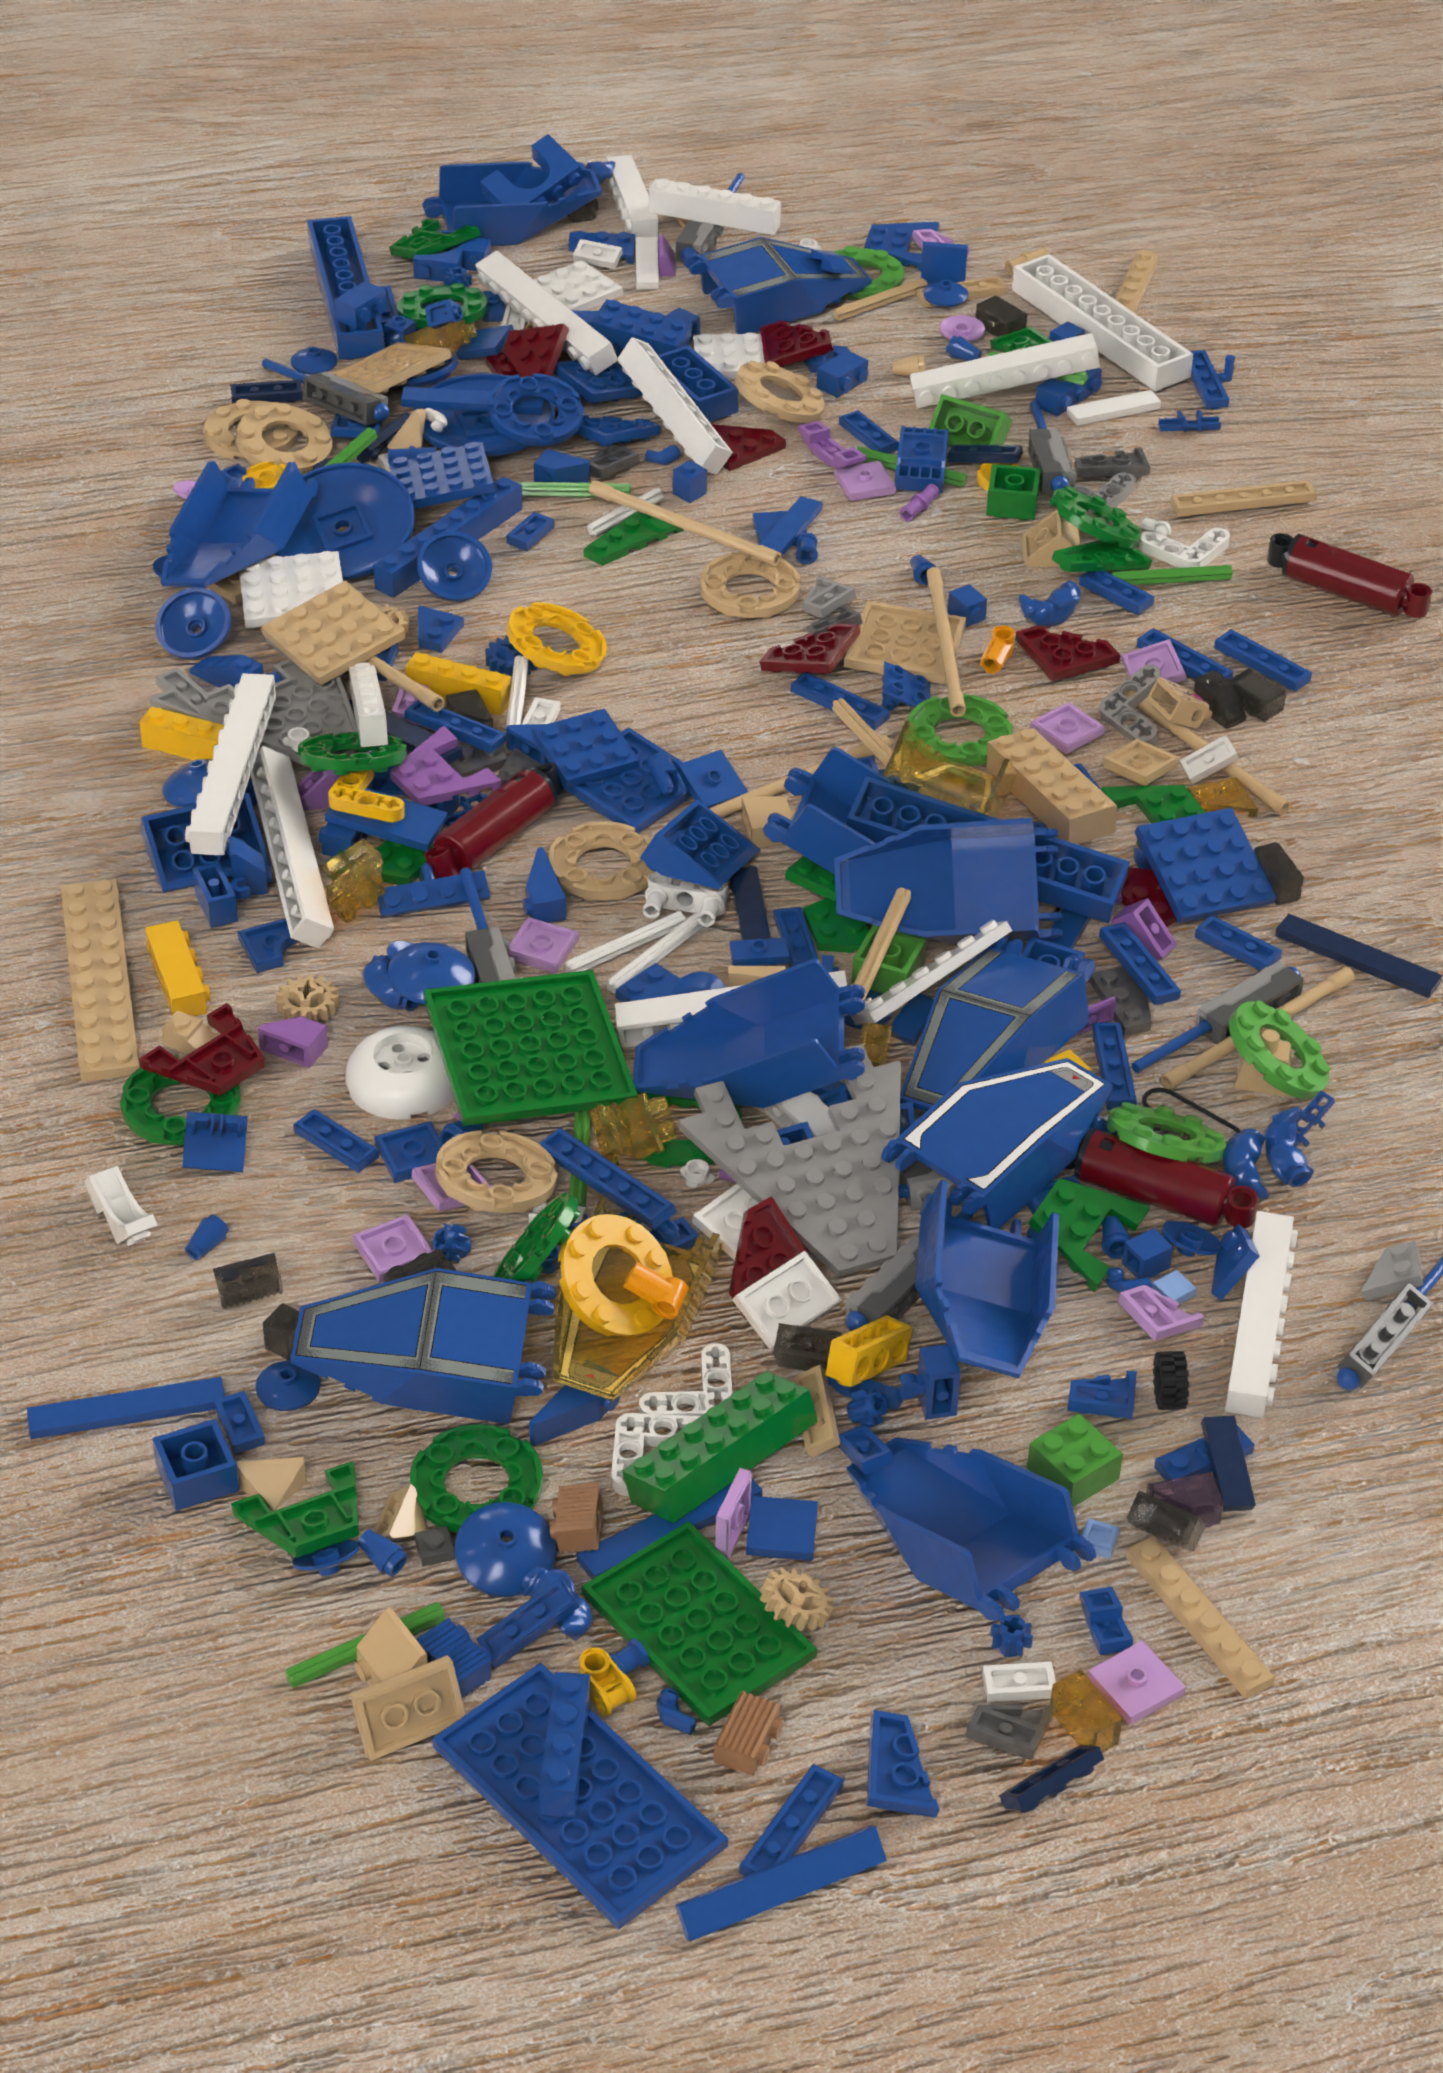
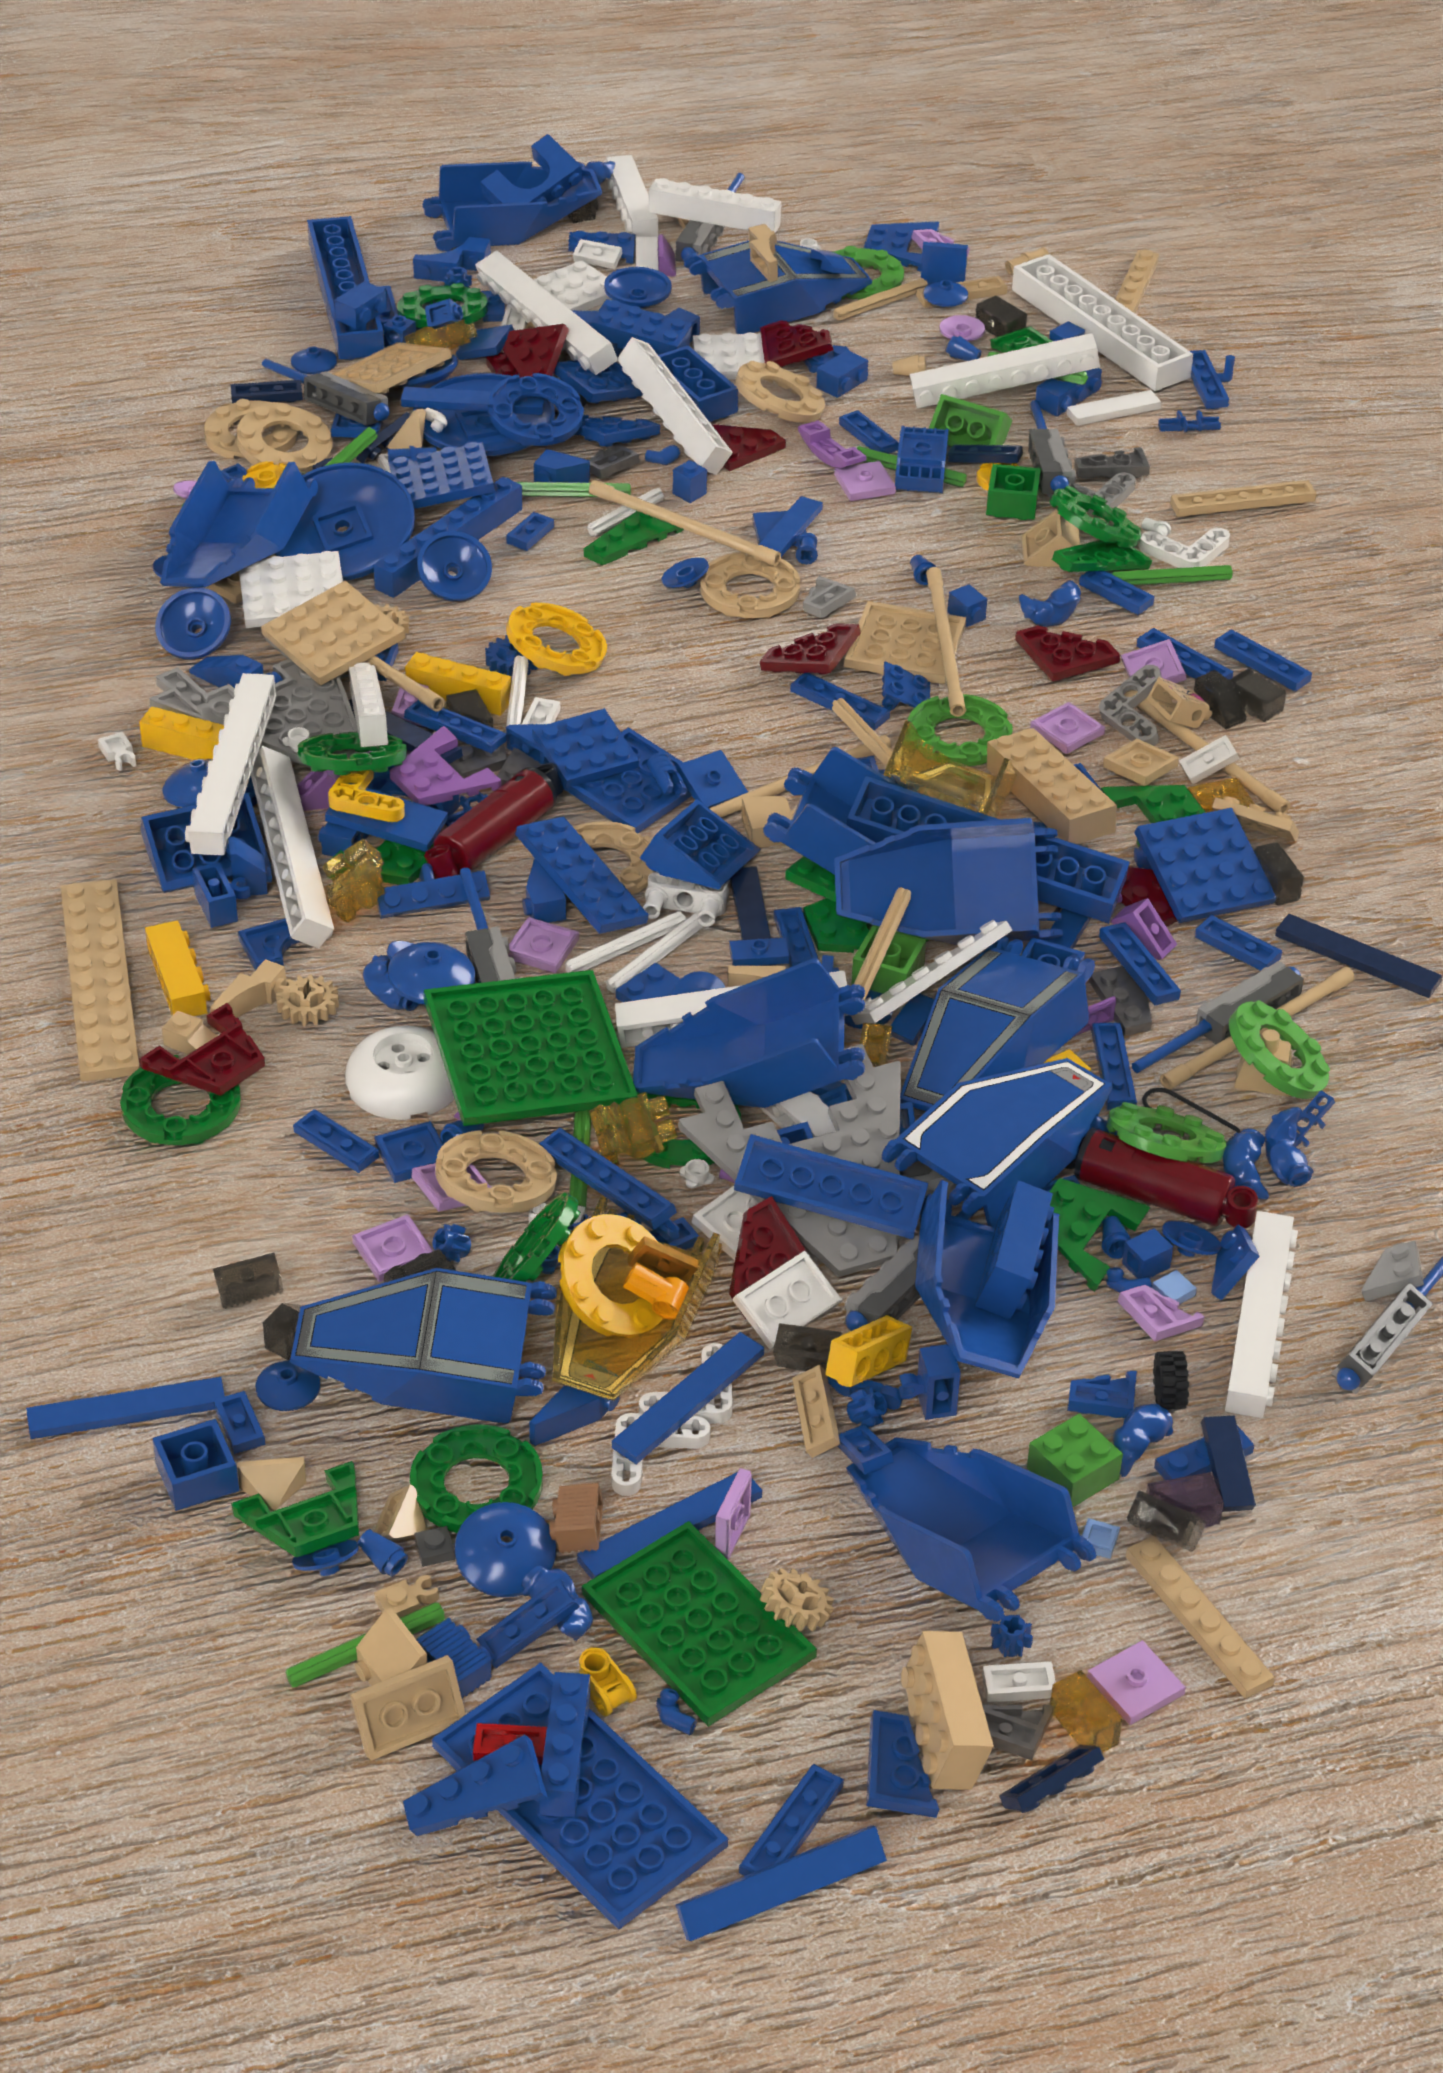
white arch [84,1166,157,1247] -> none
blue hinge [182,1112,248,1173] -> none
blue cone [185,1215,229,1260] -> none
medium lavender slope [258,1016,328,1068] -> none
green wing [389,218,481,259] -> none
blue wing [418,606,464,653] -> none
blue bush [608,1638,650,1675] -> none
green brick [622,1371,818,1524] -> none
medium nougat brick [714,1691,784,1776] -> none
blue tile [746,1496,818,1561] -> none
flat silver wing [806,604,863,636] -> none
medium lavender pin [900,484,940,522] -> none
light orange piece [980,625,1015,675] -> none
blue slope [1080,1587,1133,1655] -> none
dark red piece [1267,533,1432,618] -> none
none -> white plate [98,732,136,771]
none -> tan slope [210,959,287,1031]
none -> tan plate [374,1575,439,1618]
none -> blue wing [403,1735,548,1836]
none -> red plate [473,1723,547,1765]
none -> blue plate [515,817,649,934]
none -> blue dish [604,267,672,308]
none -> blue tile [612,1332,764,1465]
none -> pearl gold plate [627,1236,698,1283]
none -> blue dish [661,557,709,588]
none -> blue plate [734,1134,929,1239]
none -> tan slope [748,224,778,282]
none -> tan piece [901,1631,994,1790]
none -> blue brick [975,1180,1054,1320]
none -> blue animal [1113,1404,1173,1477]
none -> tan plate [1212,796,1300,842]

